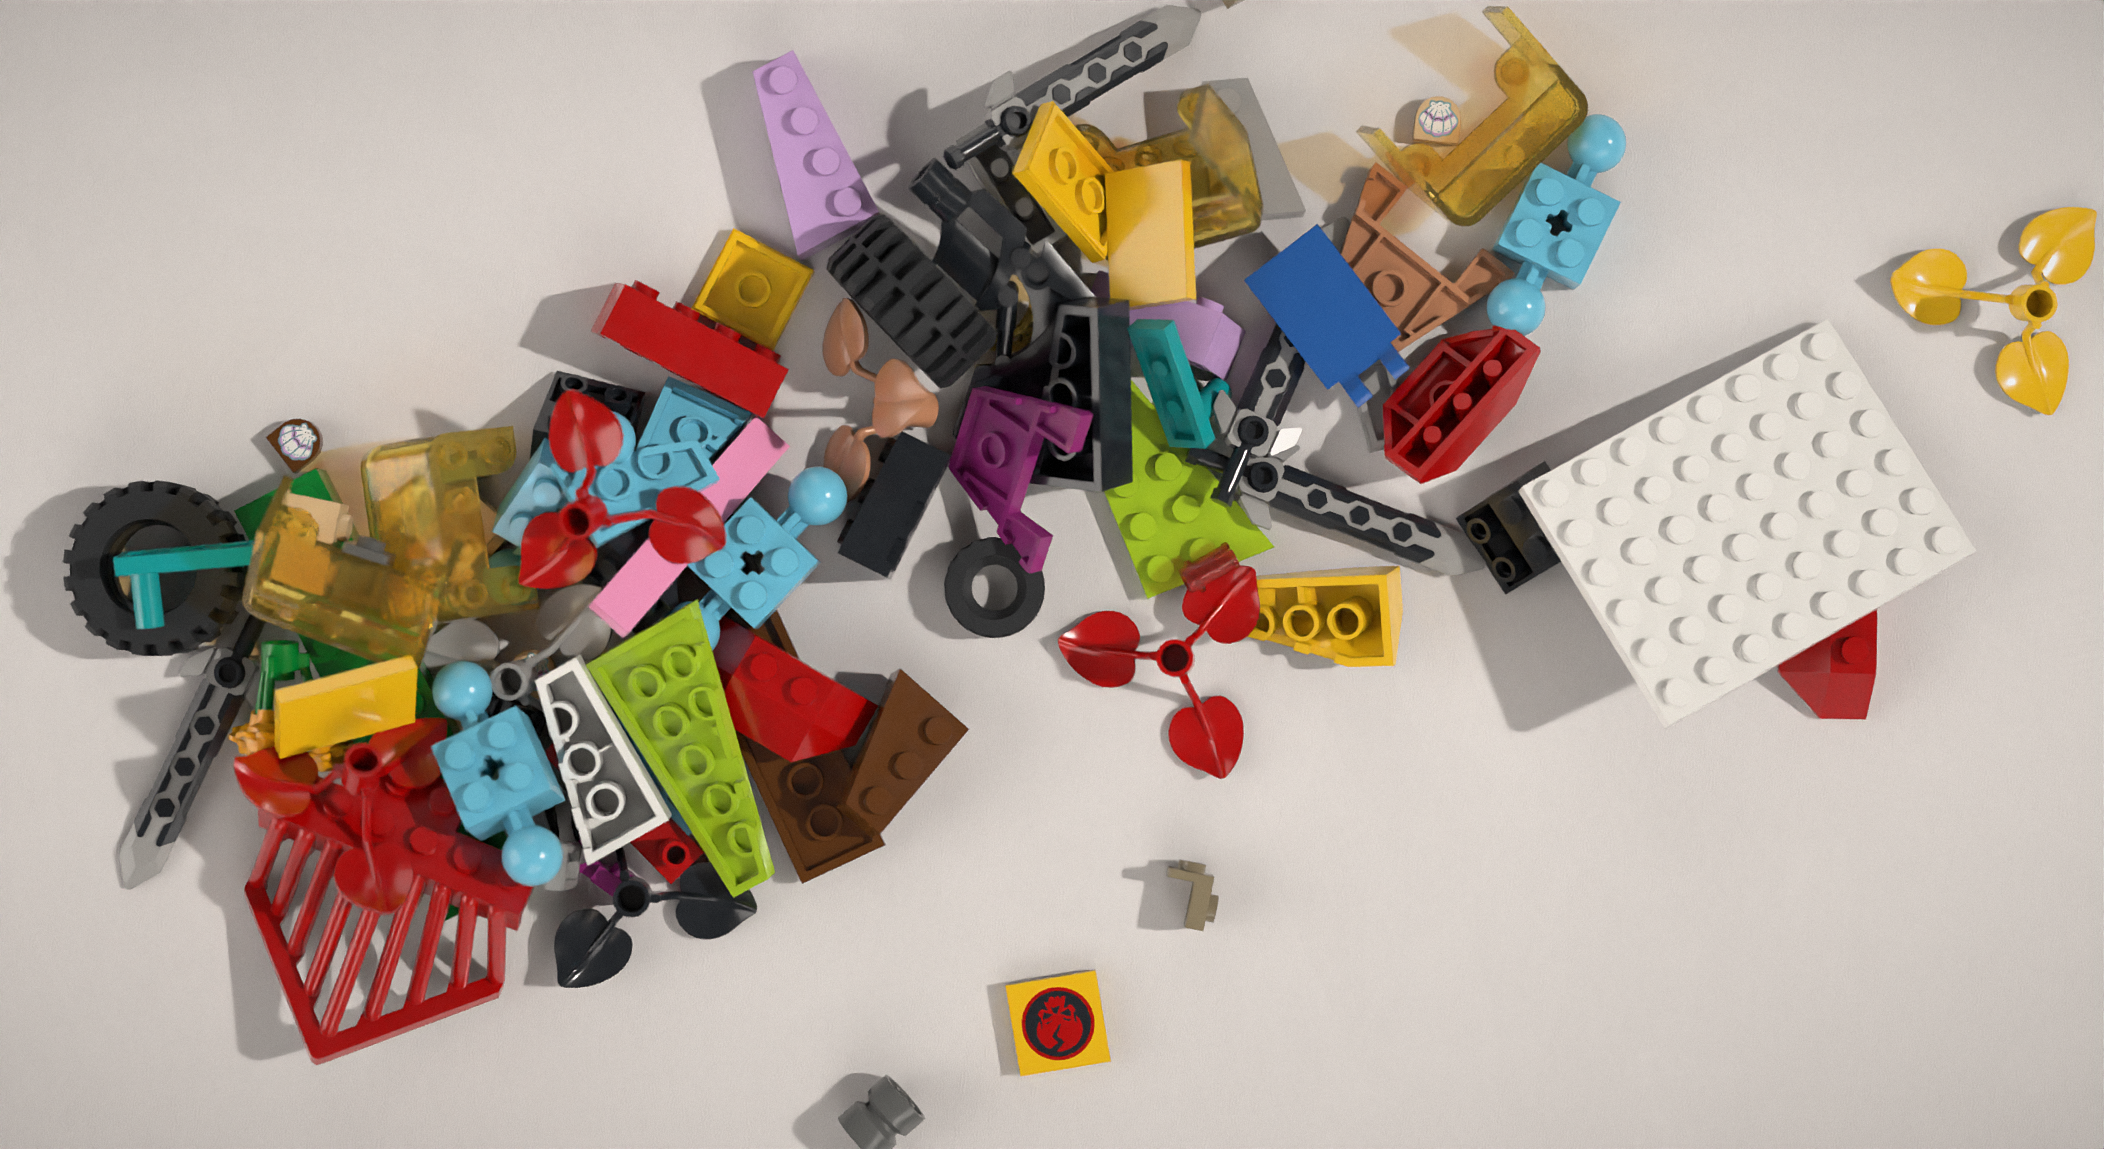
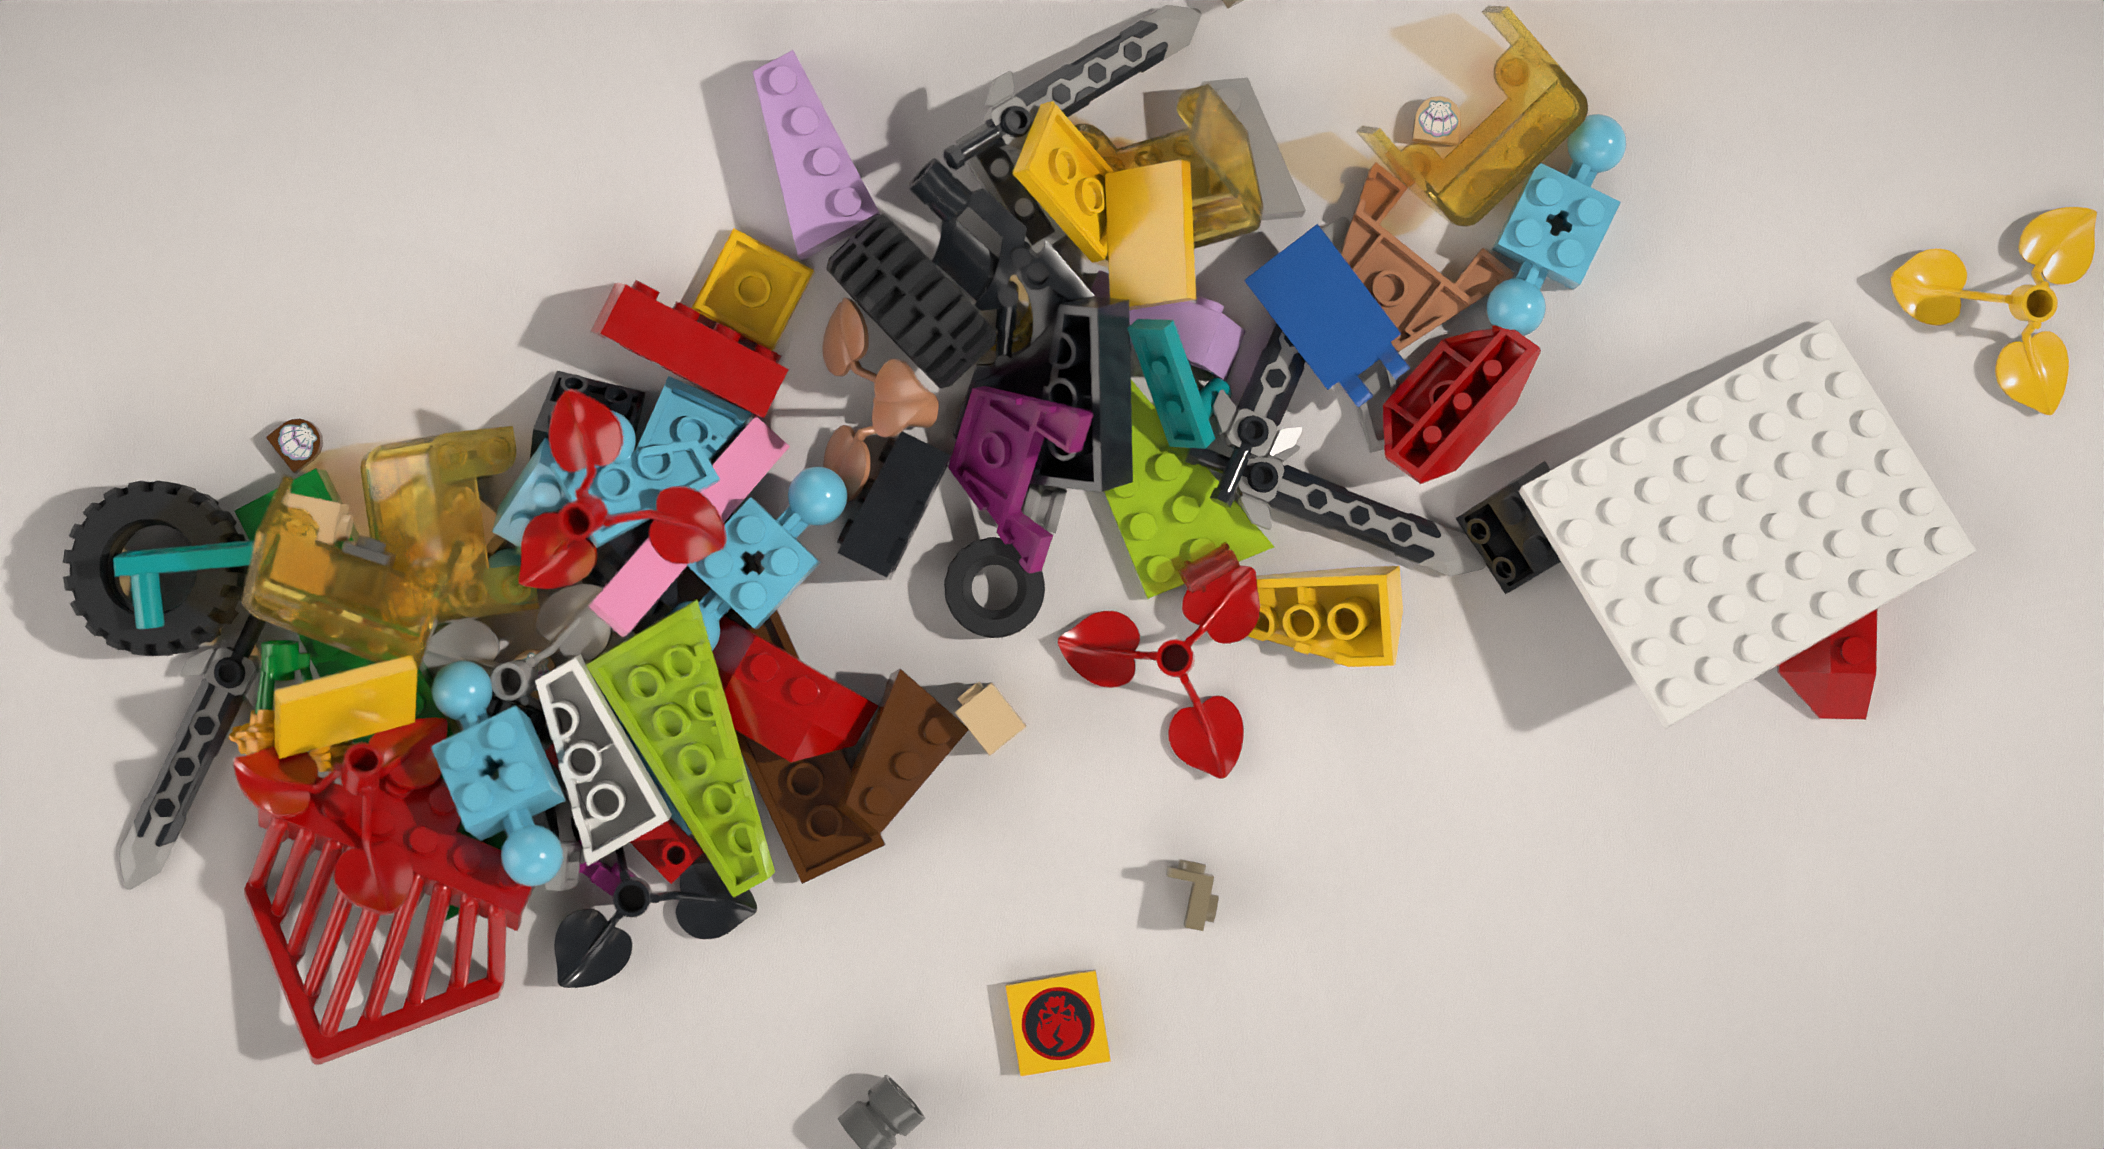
none -> tan brick [955,681,1027,756]
none -> light grey wheel [1023,484,1067,534]

